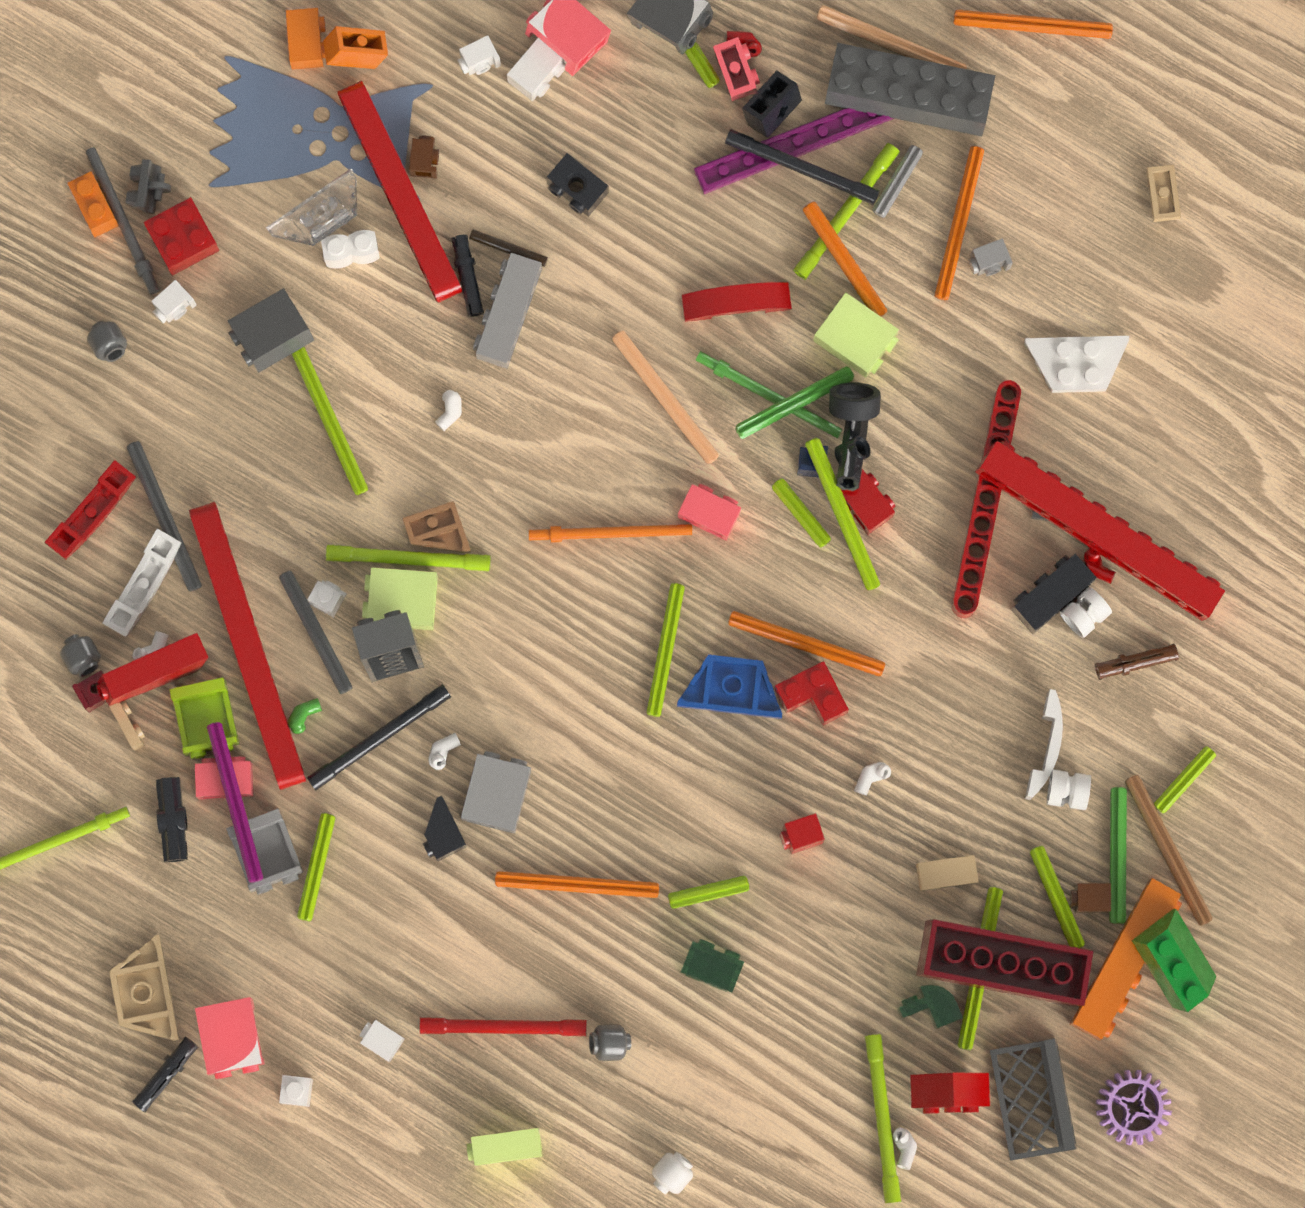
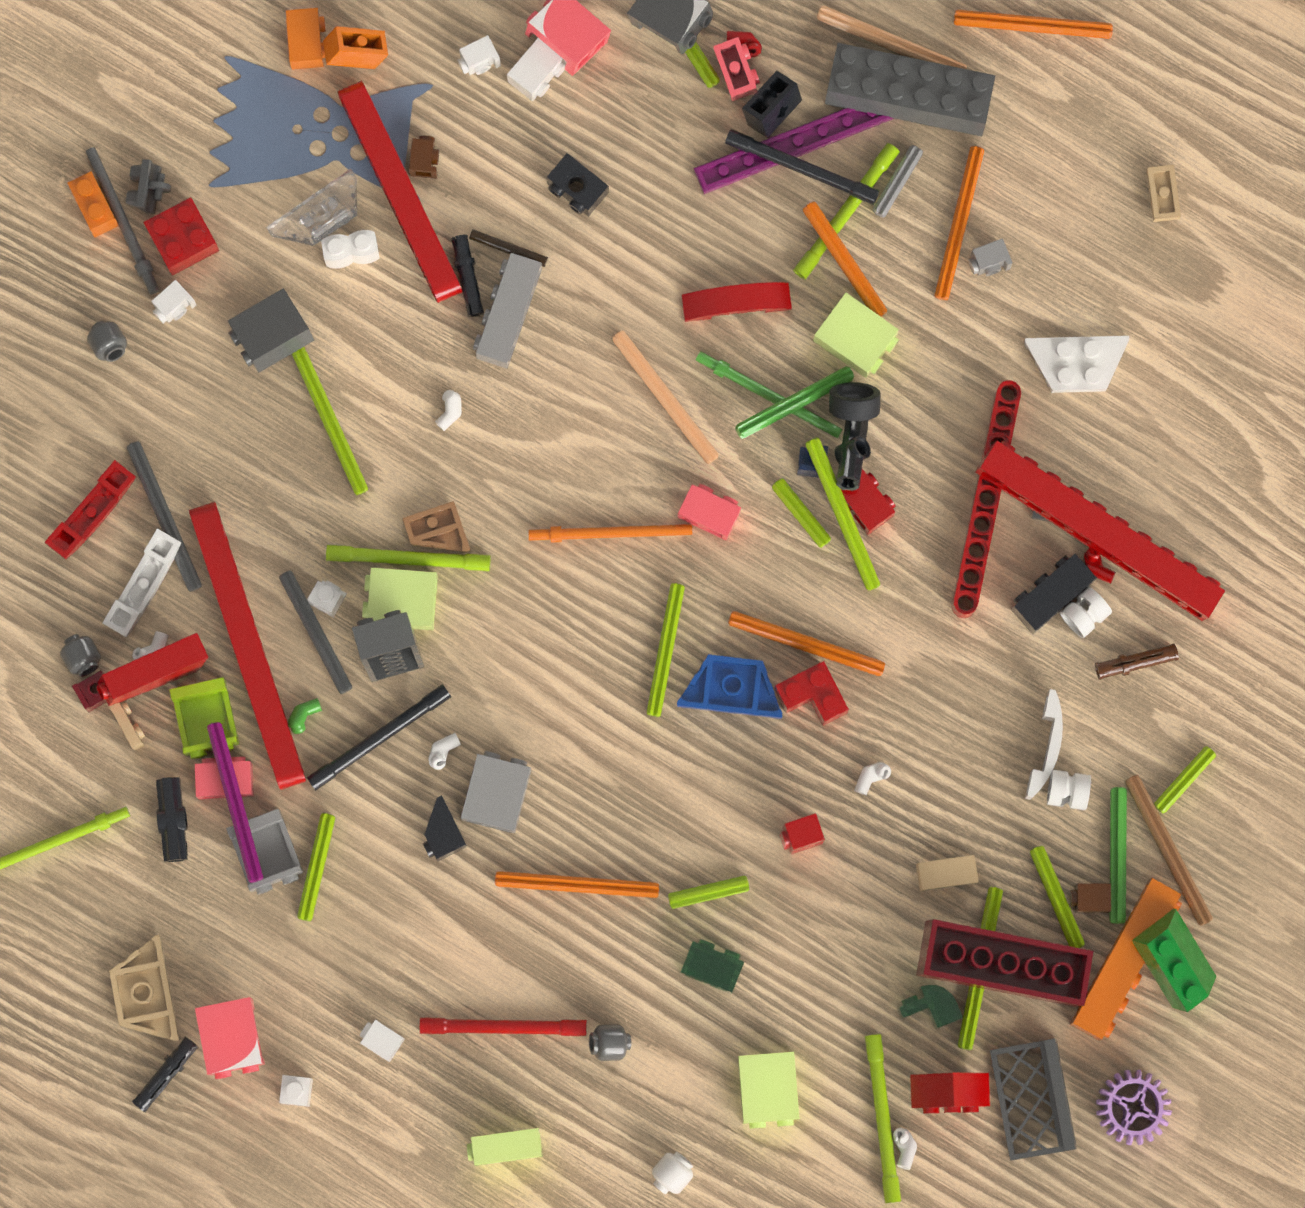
none -> yellowish green brick [738,1052,800,1129]

